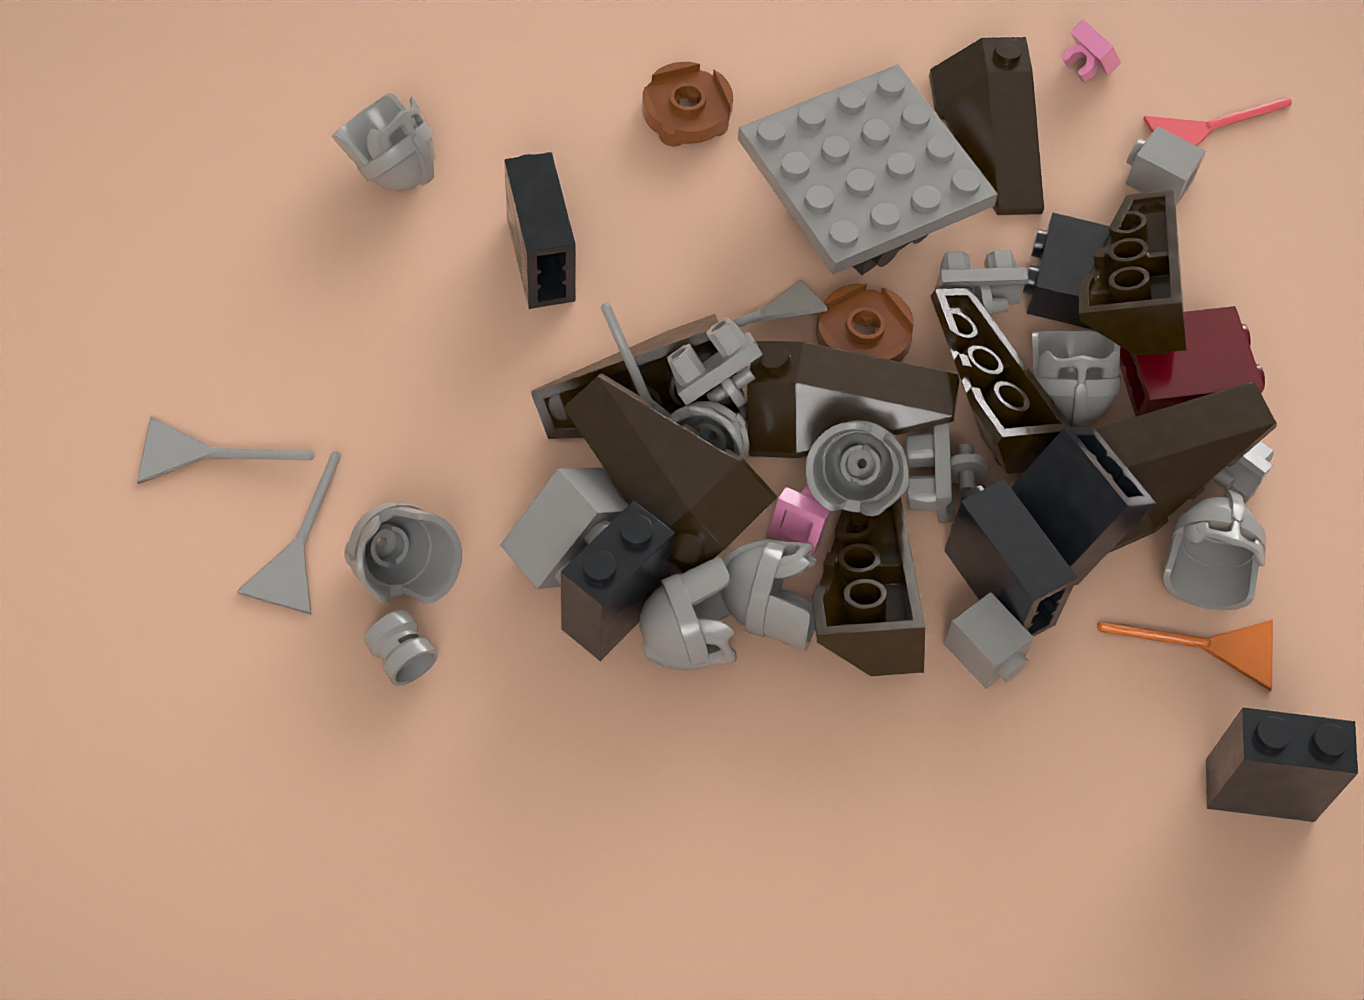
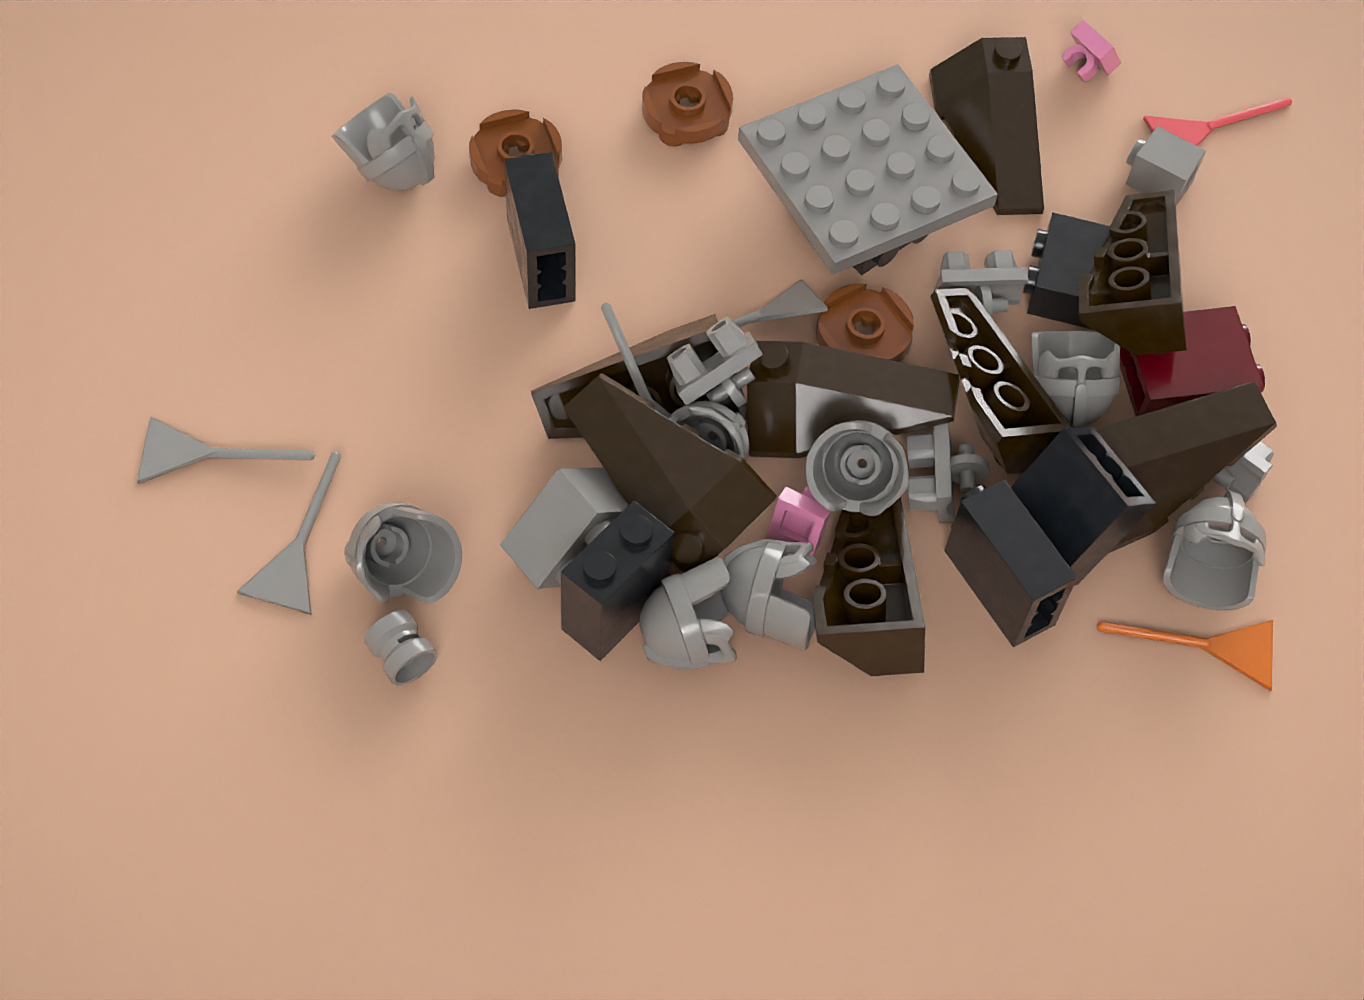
light grey brick [943,592,1034,689] -> none
black brick [1206,707,1358,822] -> none
none -> dark orange plate [469,109,562,197]

